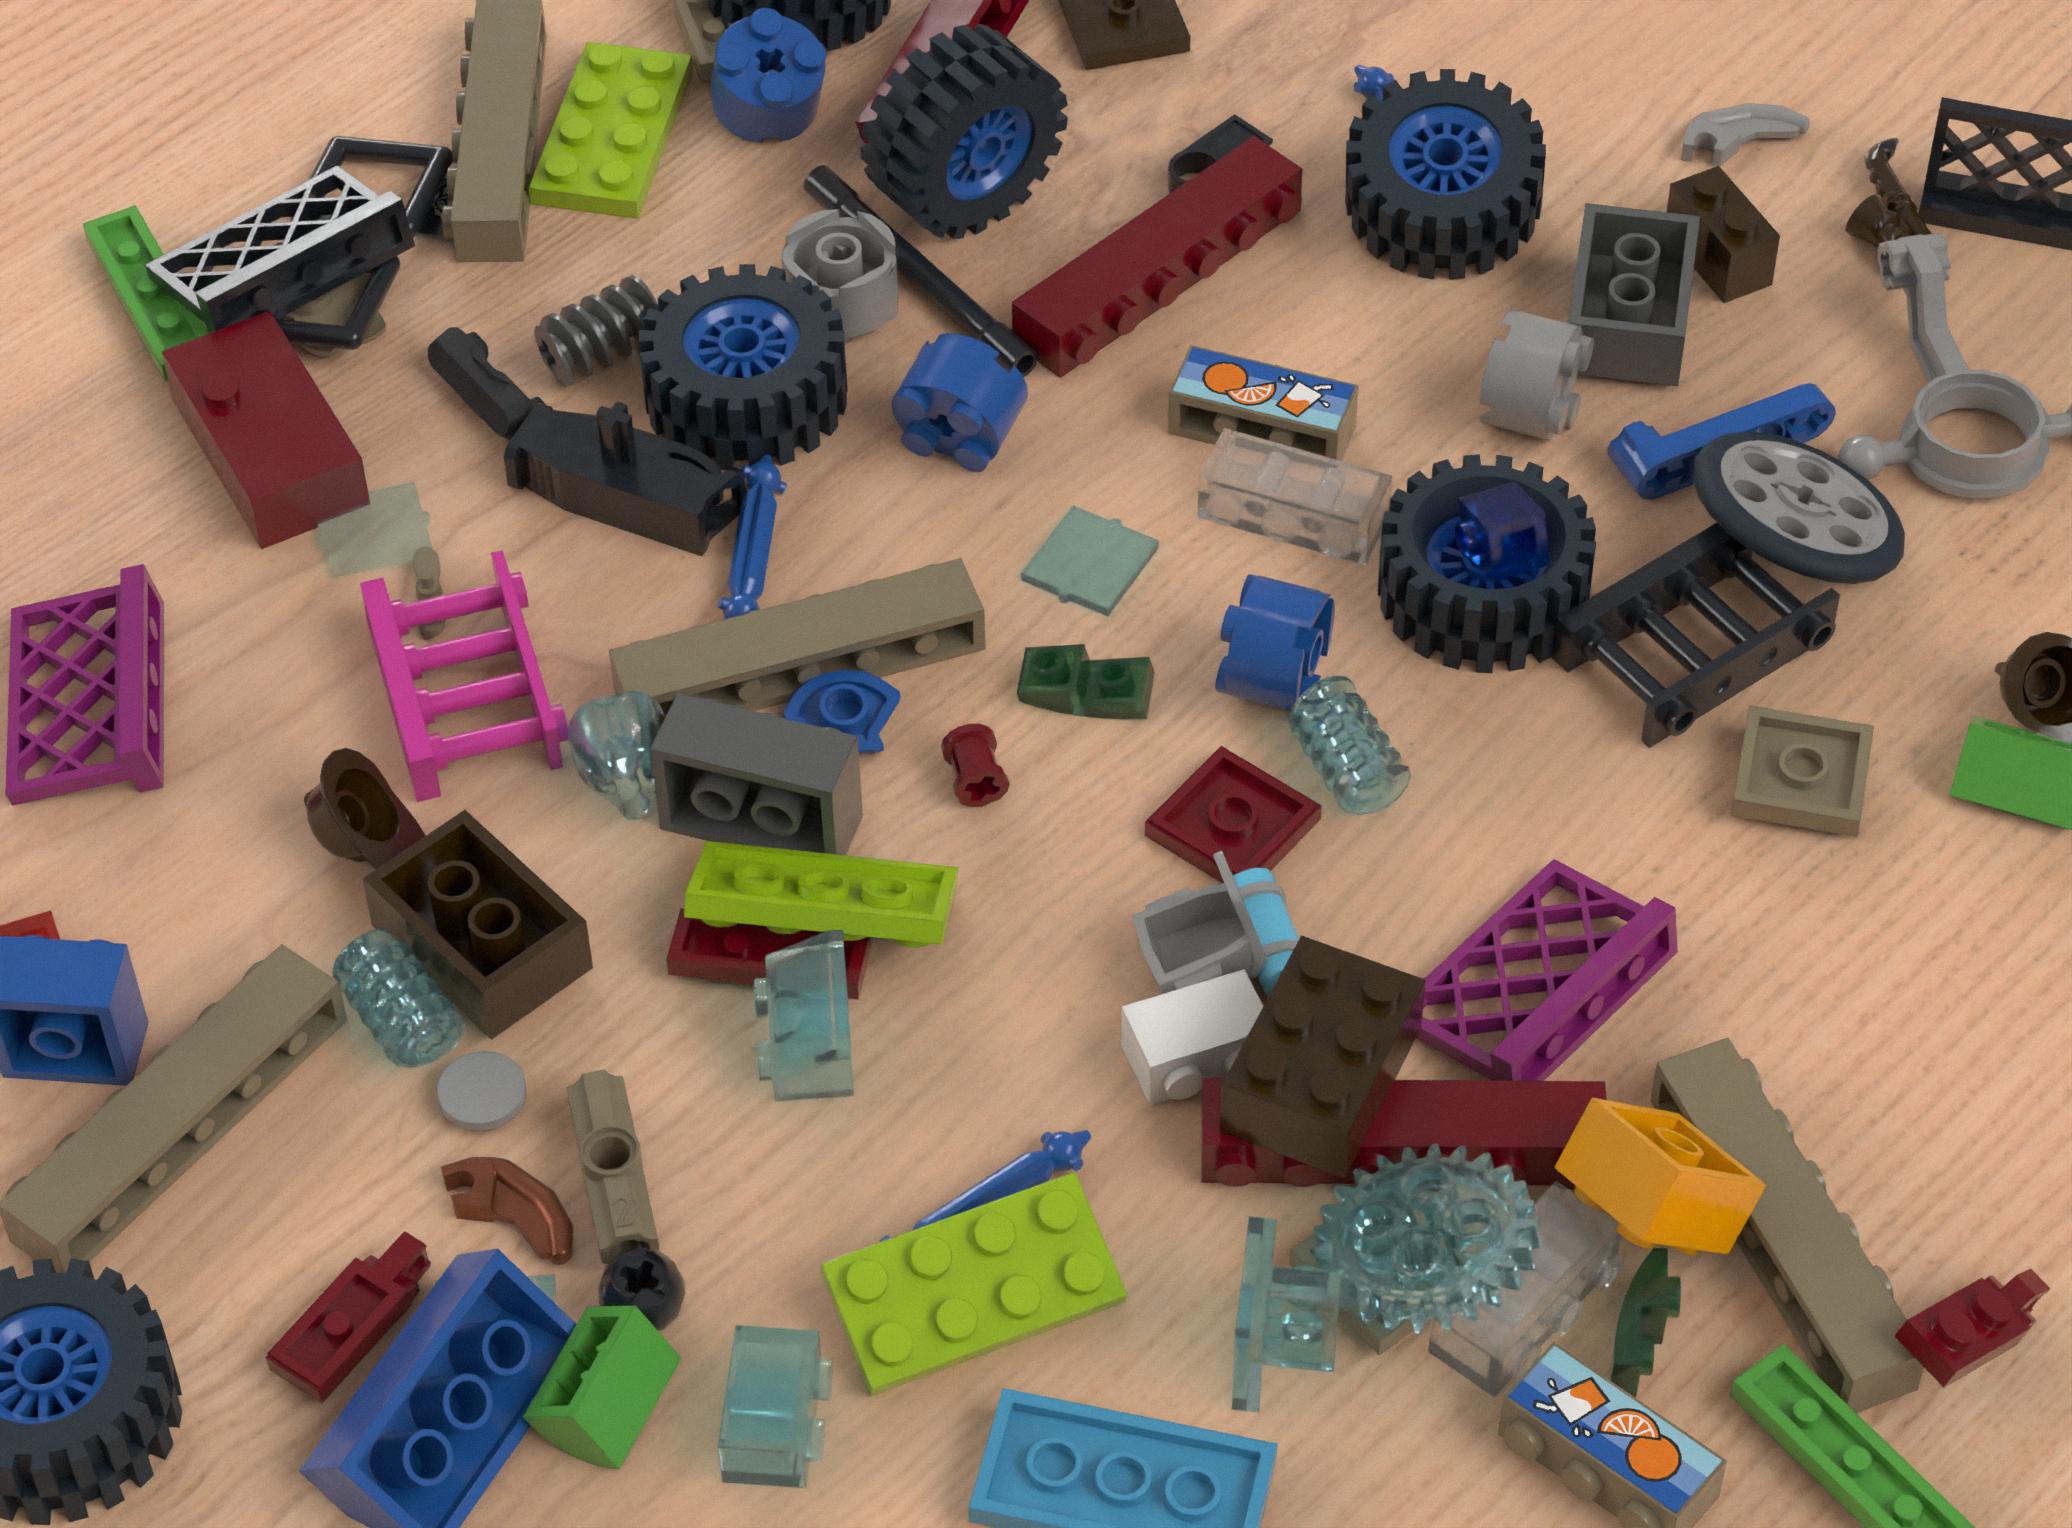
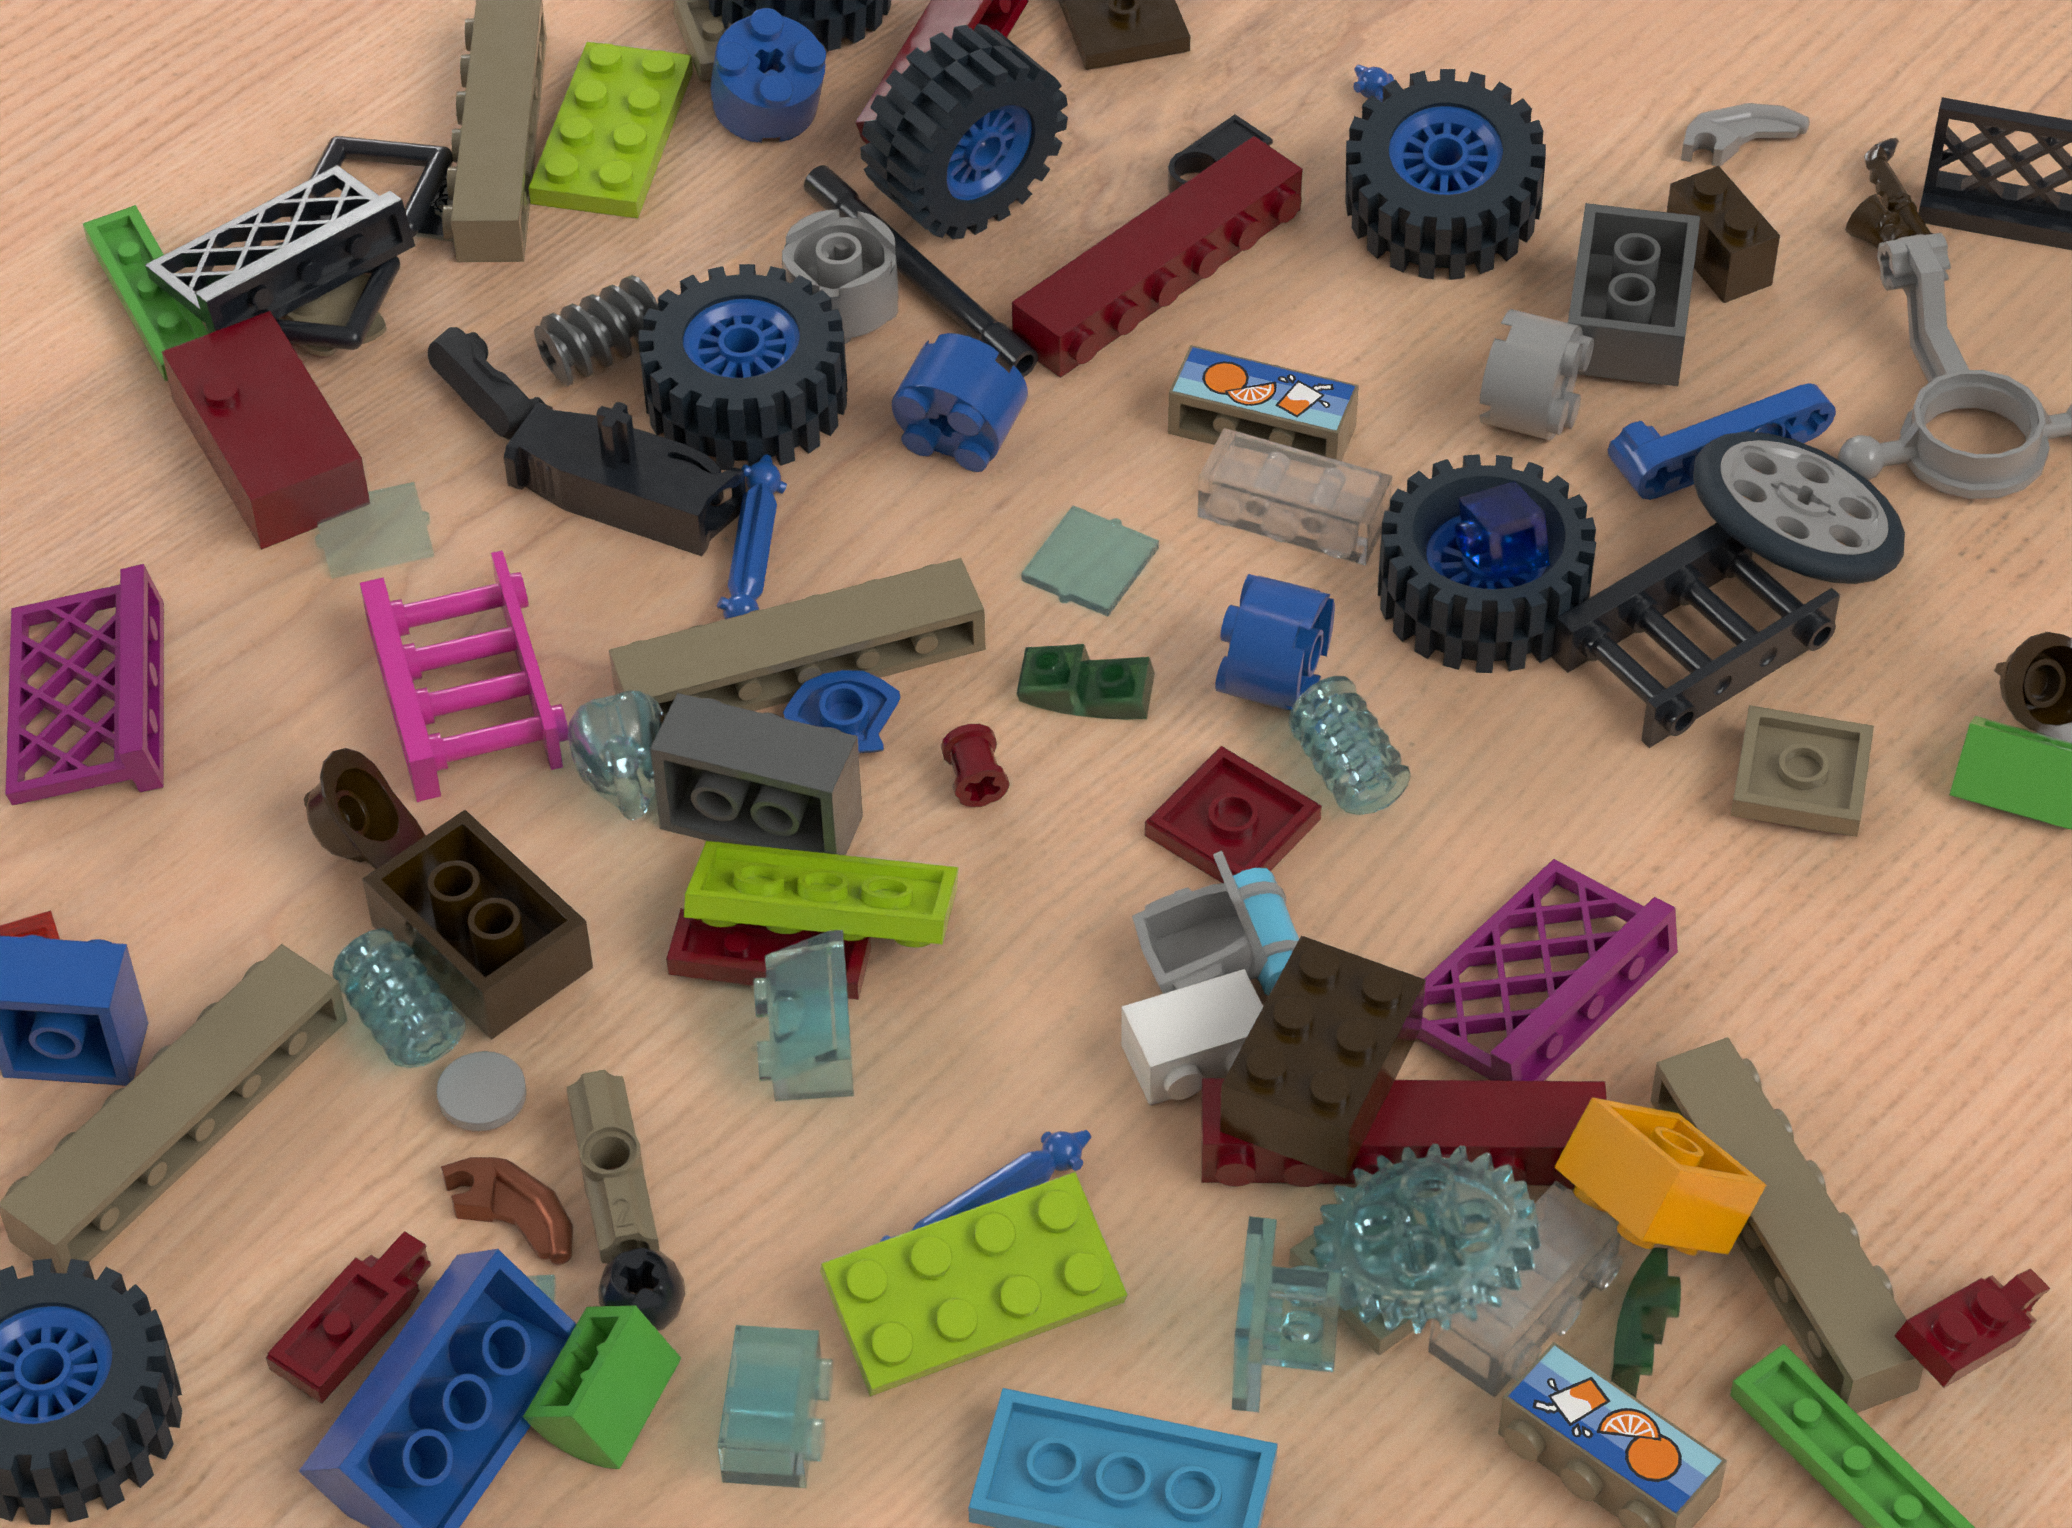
dark tan piece [413,546,445,638] -> none

